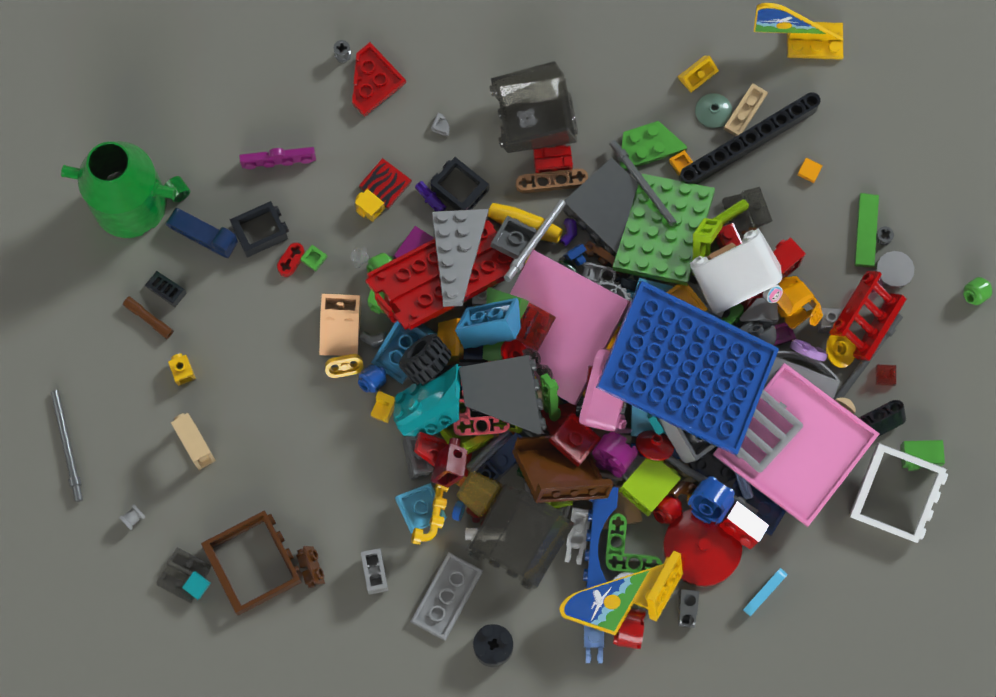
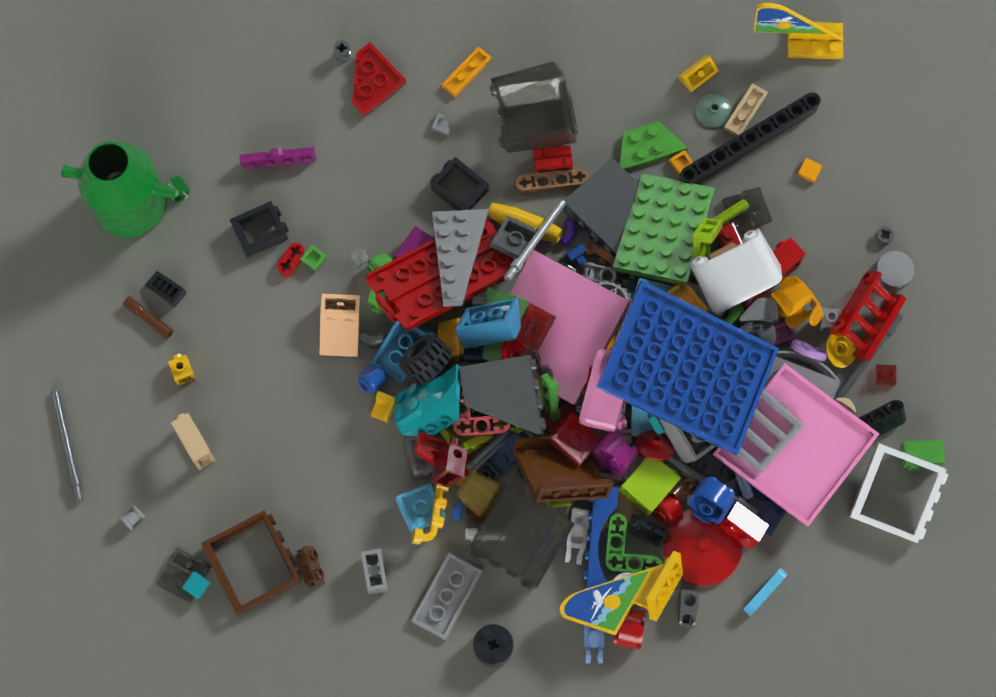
dark blue beam [165,208,238,258] -> none
yellow plate [325,354,364,378] -> none
yellow brick [355,189,385,222] -> none
red tile [359,158,412,209] -> none
dark purple axle [415,181,447,212] -> none
clear plate [517,108,537,128] -> none
dark grey bar [609,140,677,226] -> none
tile [763,285,783,303] -> none
bright green tile [854,193,879,268] -> none
bright green head [964,277,992,305] -> none
none -> light orange tile [442,46,492,98]
none -> black hinge [626,513,668,547]

